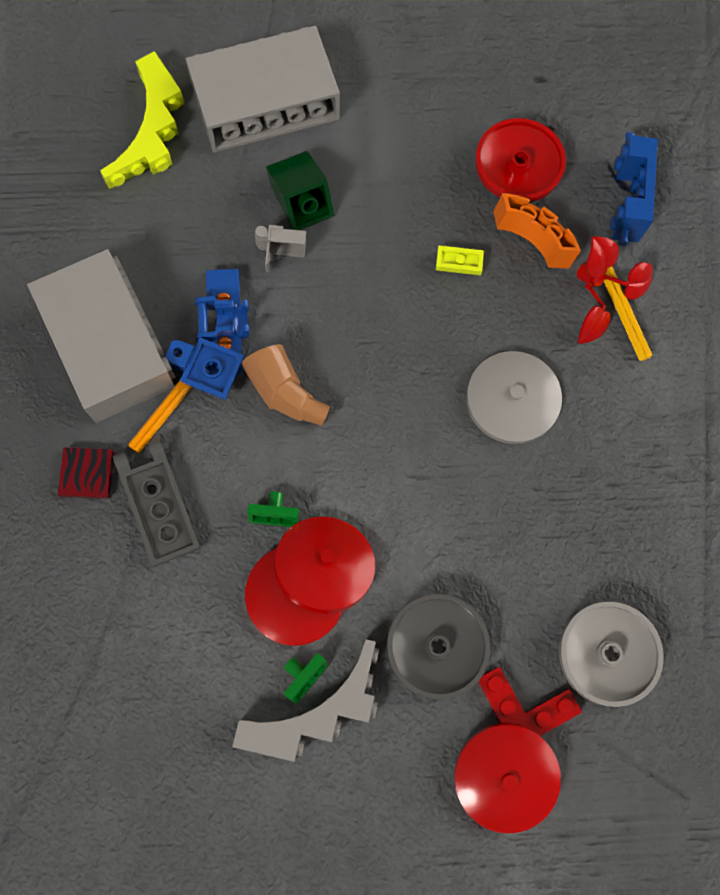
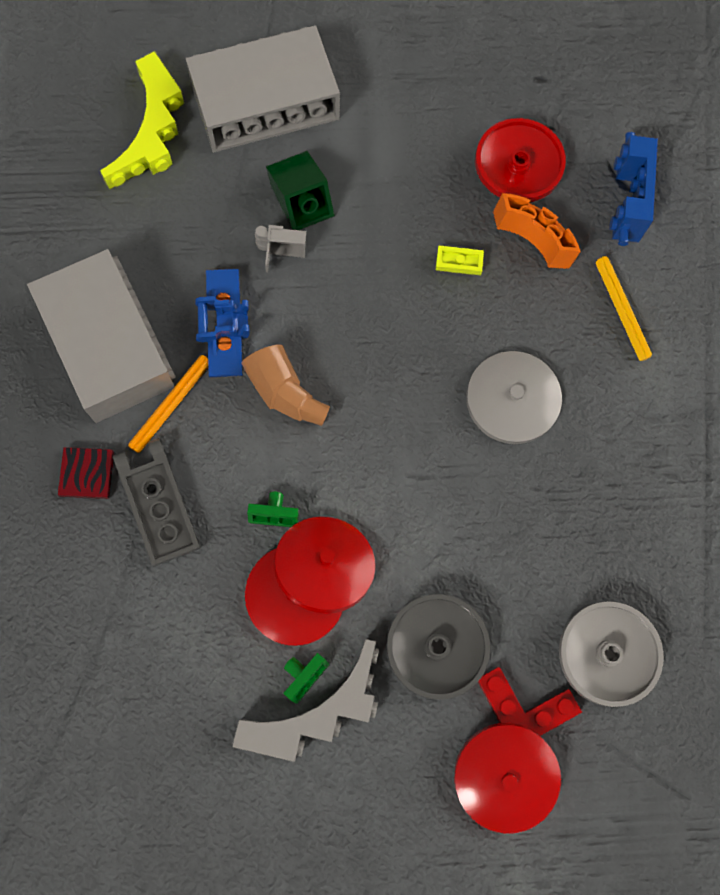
blue plate [165,337,245,401] -> none
red plant [577,236,653,344] -> none

